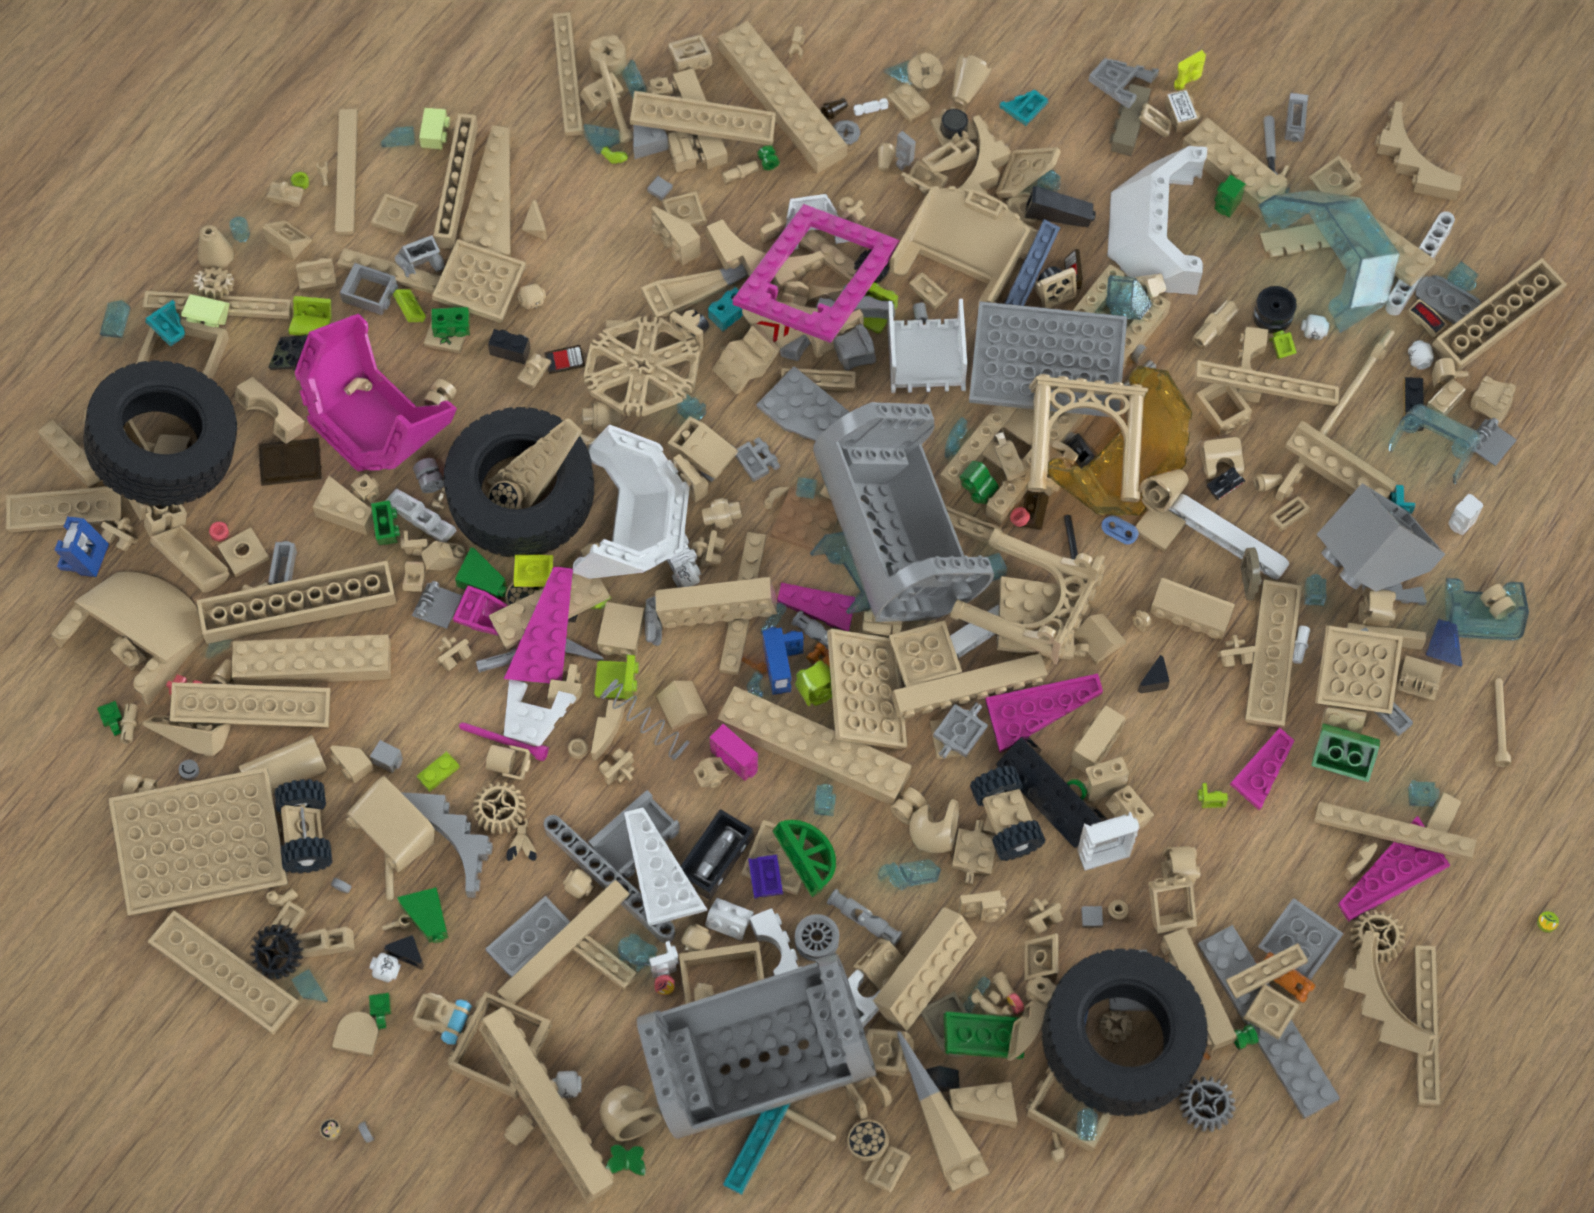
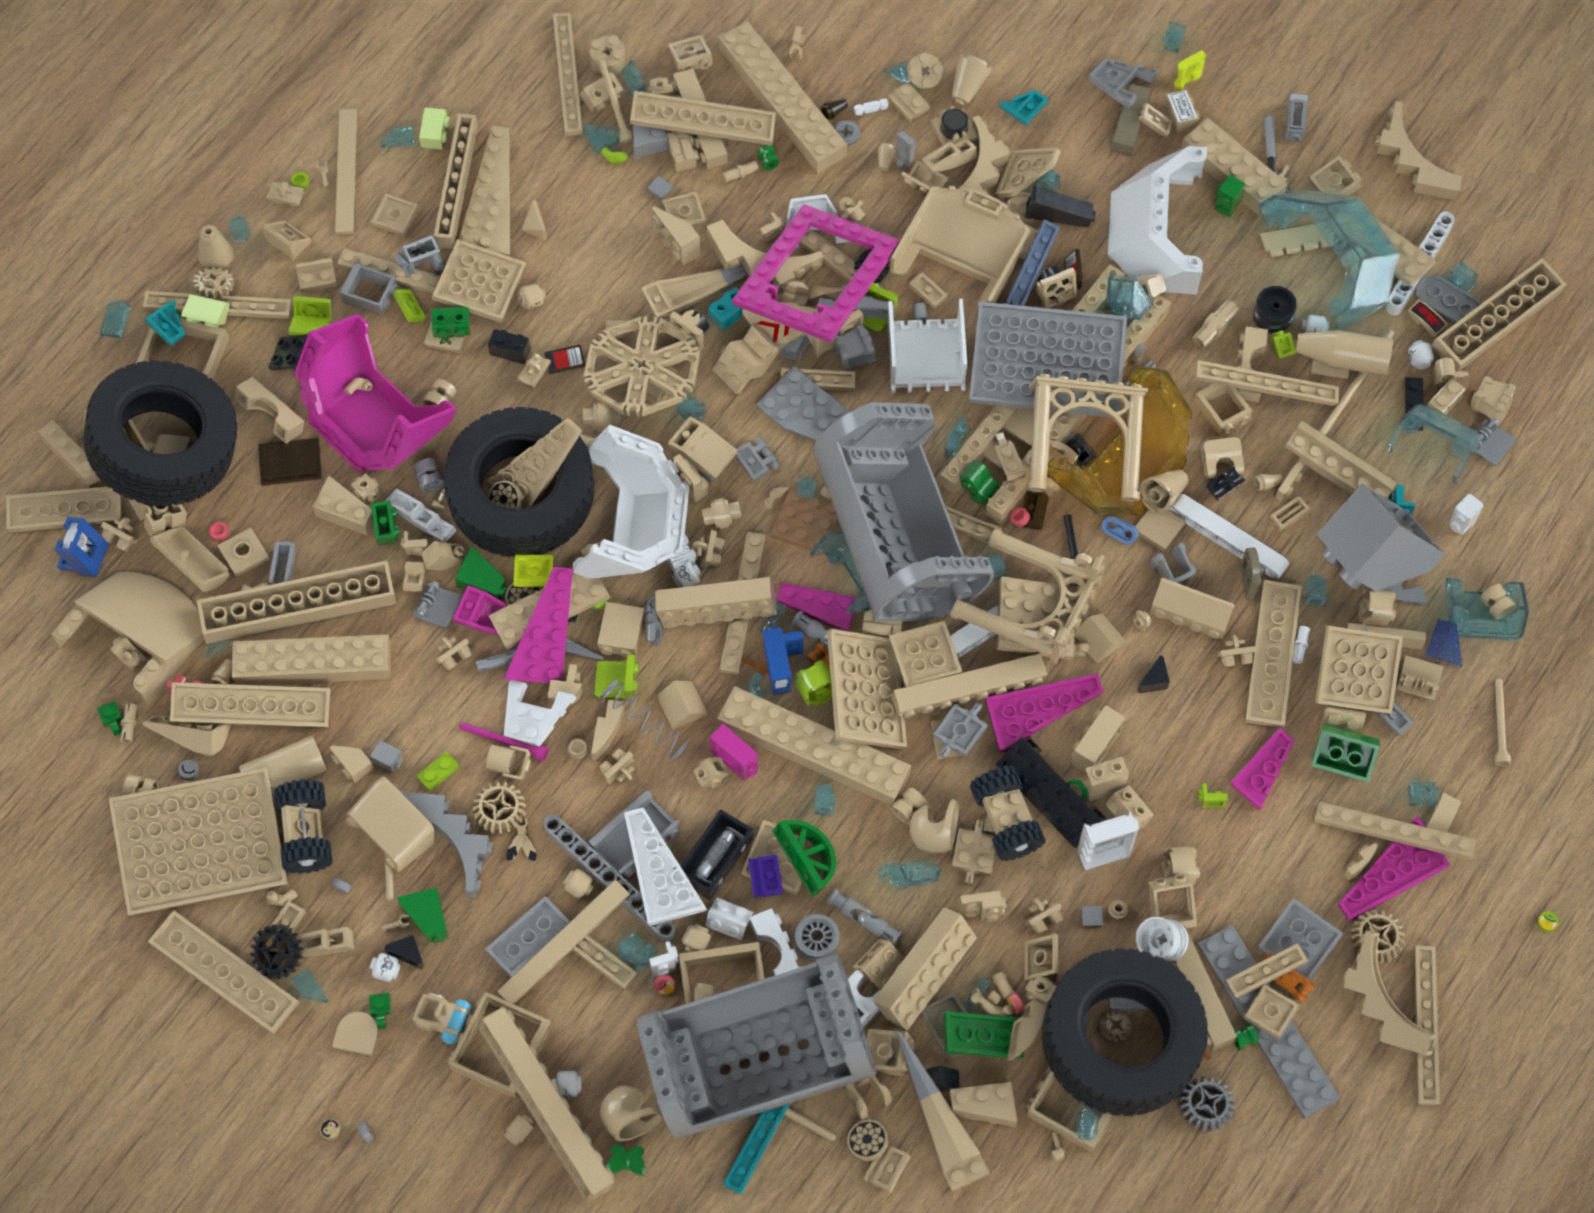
none -> white wheel [1136,917,1189,962]
none -> light grey piece [1150,543,1196,585]
none -> clear light blue brick [1164,21,1187,53]
none -> tan piece [1296,330,1394,379]

